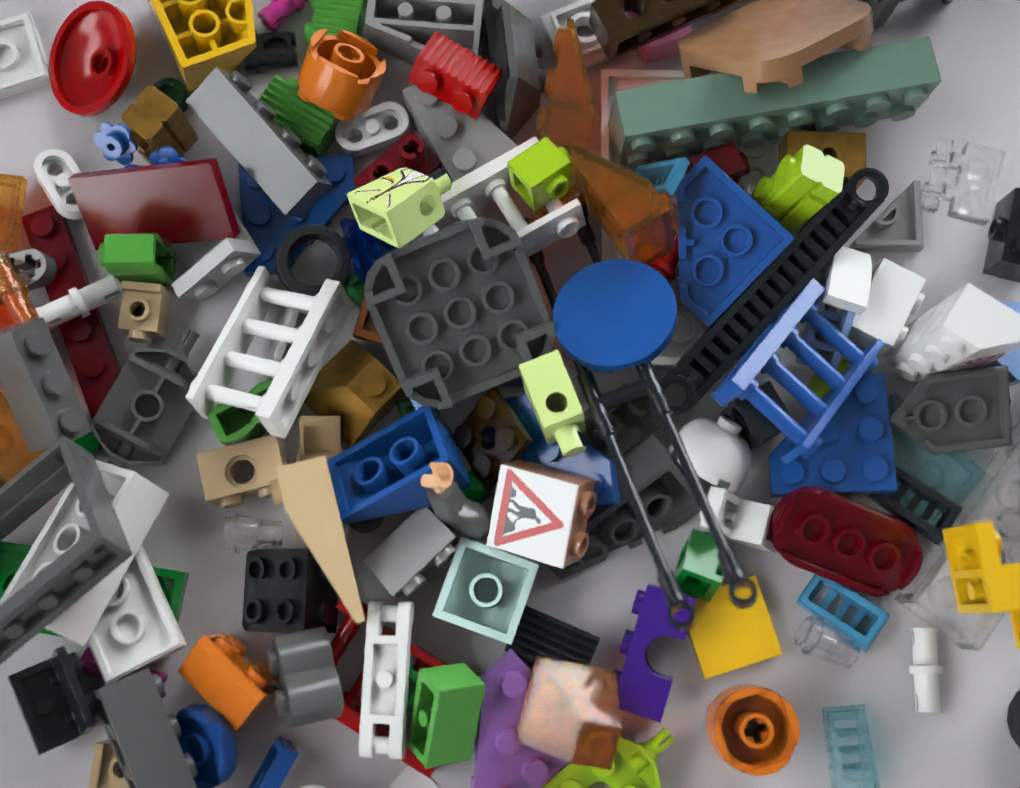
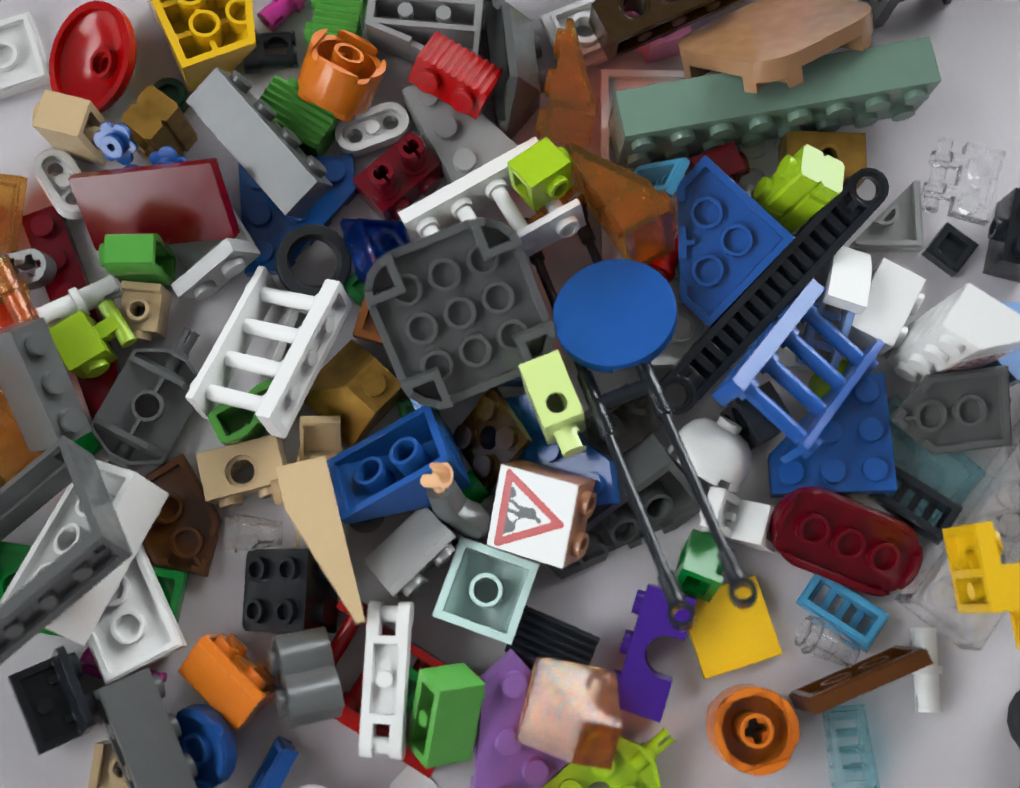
yellowish green torso [346,167,452,249] -> none
none -> tan brick [32,89,107,166]
none -> lime brick [49,299,137,379]
none -> reddish brown tile [142,453,223,577]
none -> reddish brown tile [789,645,933,715]
none -> black tile [921,222,979,277]

